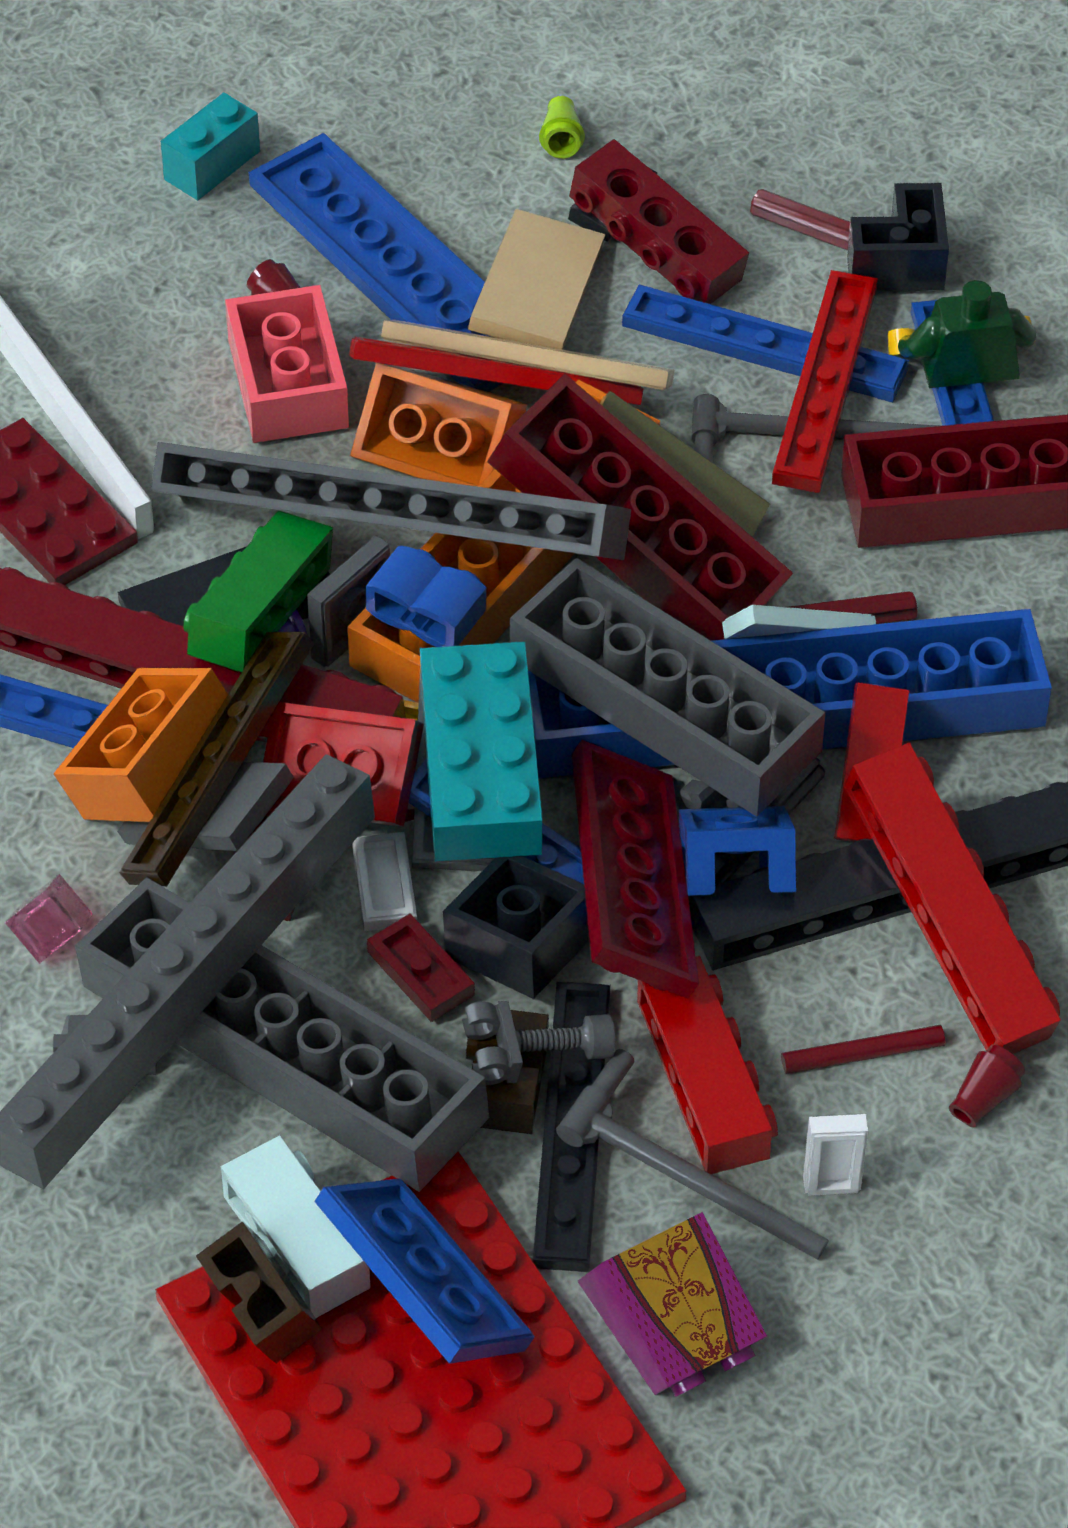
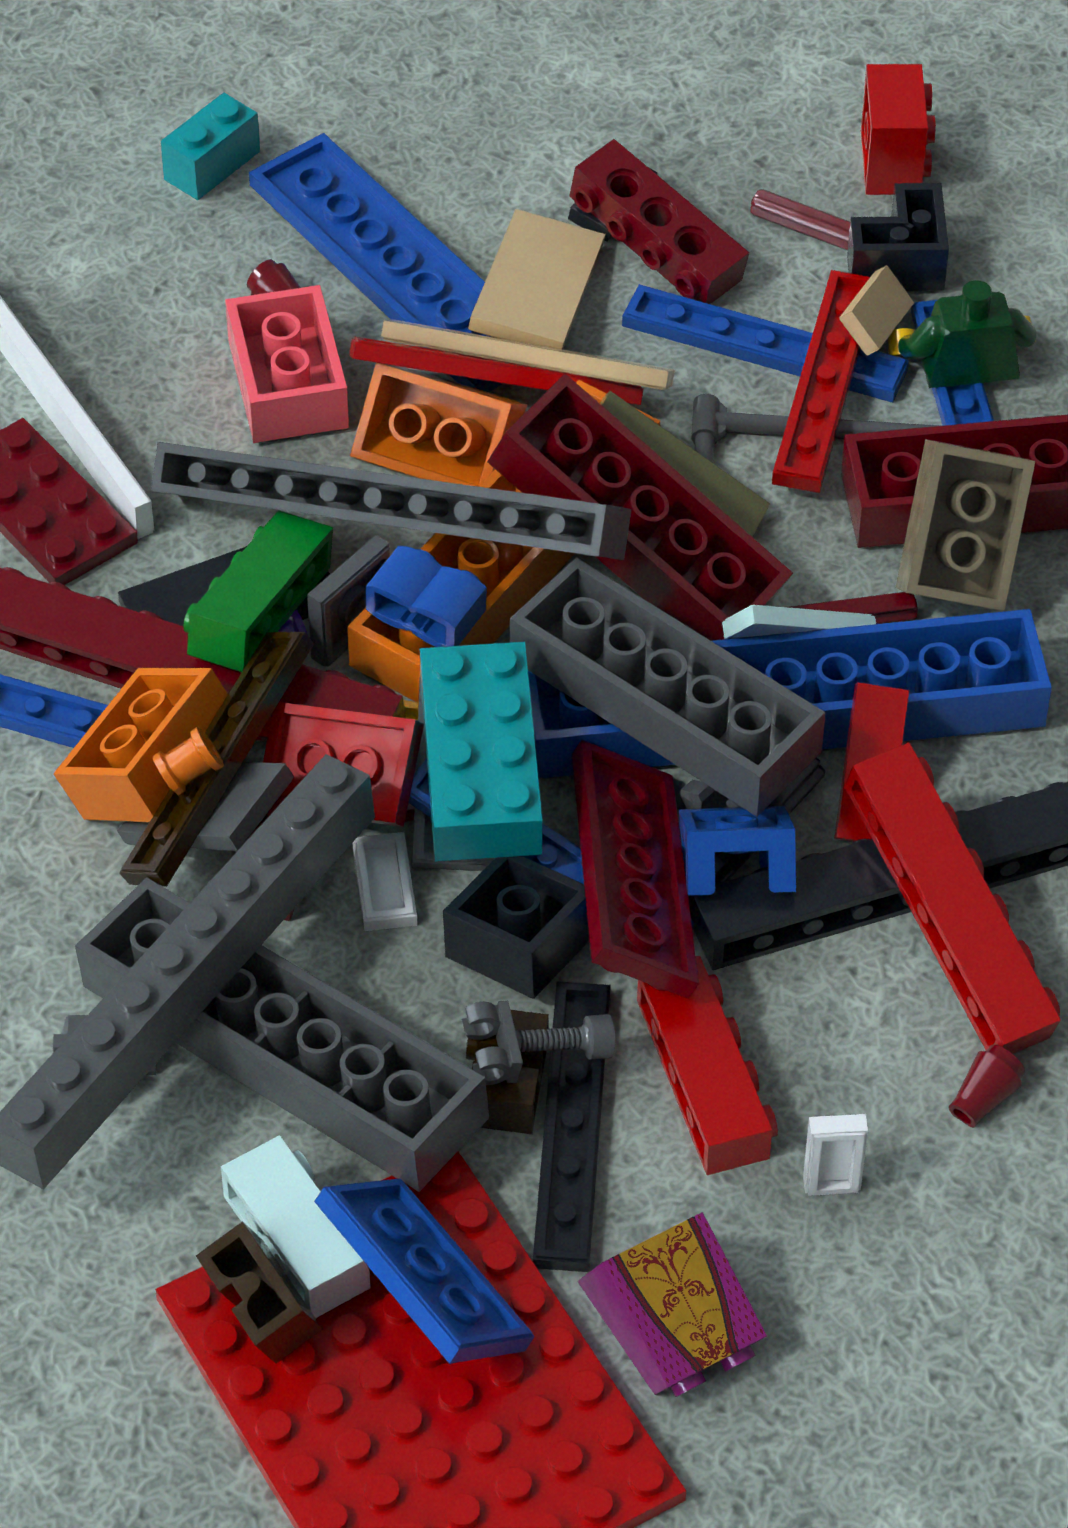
clear pink panel [5,874,93,964] -> none
dark red plate [367,913,475,1022] -> none
lime cone [539,96,585,159] -> none
dark grey bar [556,1049,829,1260] -> none
dark red bar [781,1025,945,1074] -> none
none -> orange bush [153,726,224,796]
none -> tan tile [839,265,914,356]
none -> red brick [860,64,936,195]
none -> dark tan brick [895,439,1035,611]

